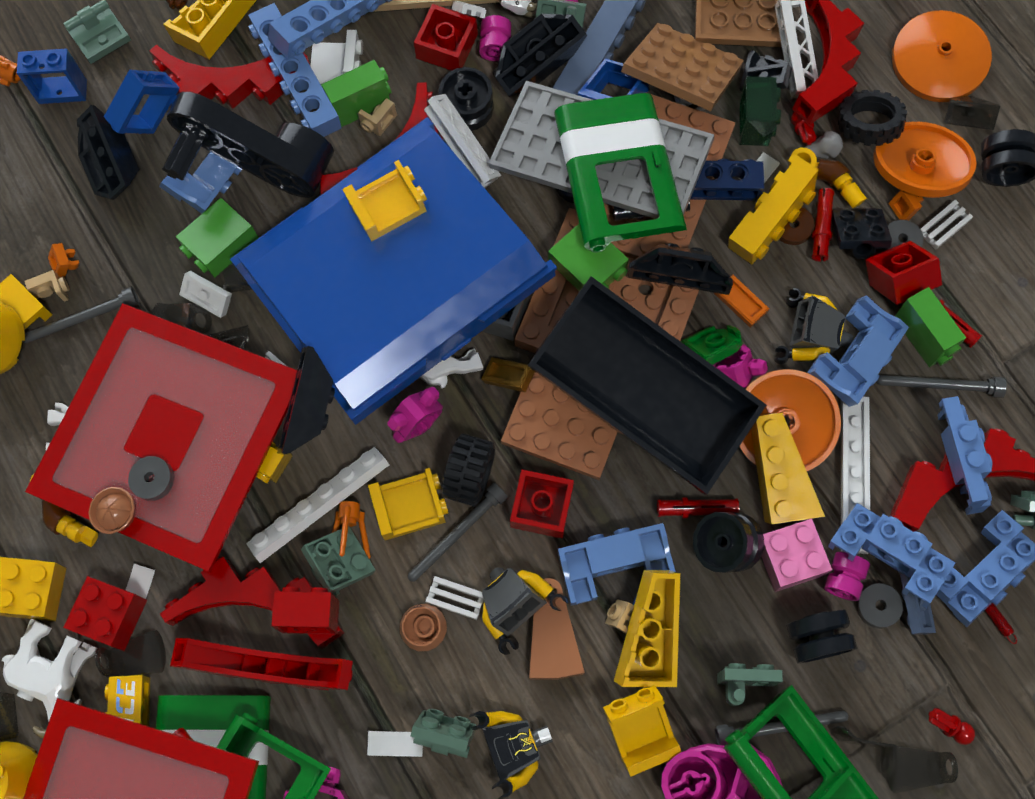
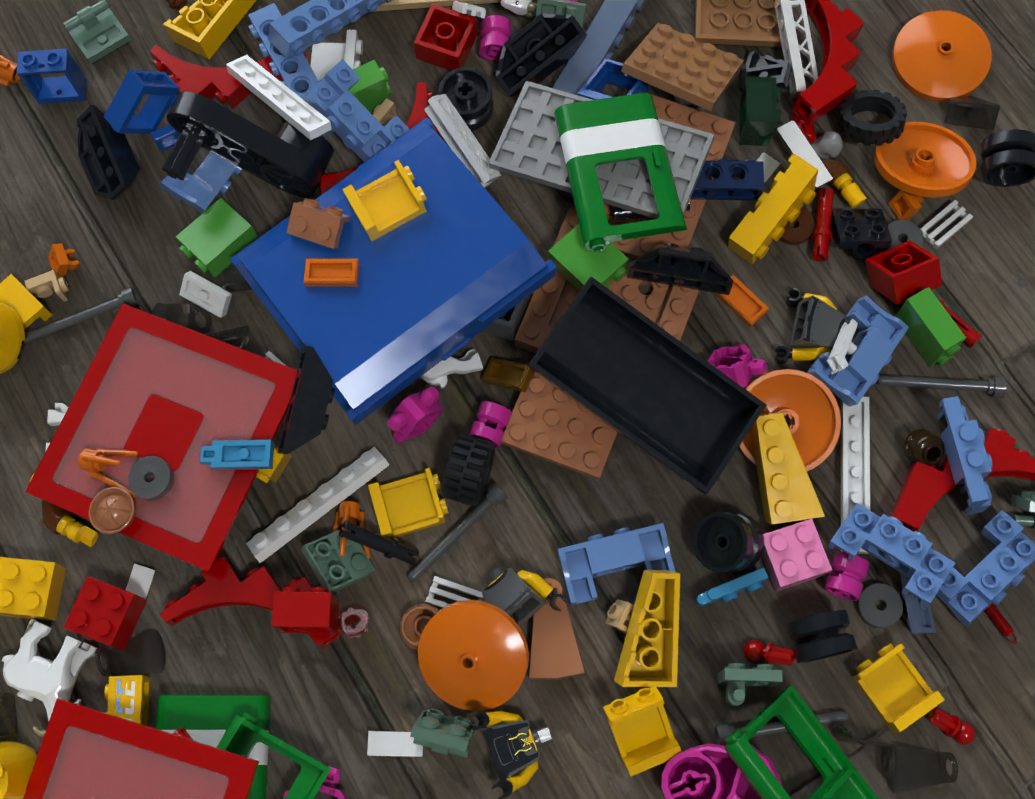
red arch [170,638,353,690] -> none
red brick [510,469,574,539] -> none
red pin [657,497,739,518] -> none
green tile [681,325,743,365] -> none
none -> orange plant [78,448,138,498]
none -> blue tile [151,124,180,151]
none -> dark azure hinge [199,440,275,470]
none -> white plate [226,55,332,140]
none -> nougat bracket [286,198,351,249]
none -> medium blue bracket [303,59,410,162]
none -> orange tile [303,259,360,287]
none -> clear red animal [338,608,369,640]
none -> black pin [339,520,419,565]
none -> orange dish [418,600,529,711]
none -> dark pink wheel [469,401,512,449]
none -> dark azure hinge [695,567,768,607]
none -> red axle [743,640,795,666]
none -> white sticker [777,121,833,187]
none -> white piece [826,319,858,374]
none -> yellow panel [852,643,945,734]
none -> dark brown head [903,429,945,466]

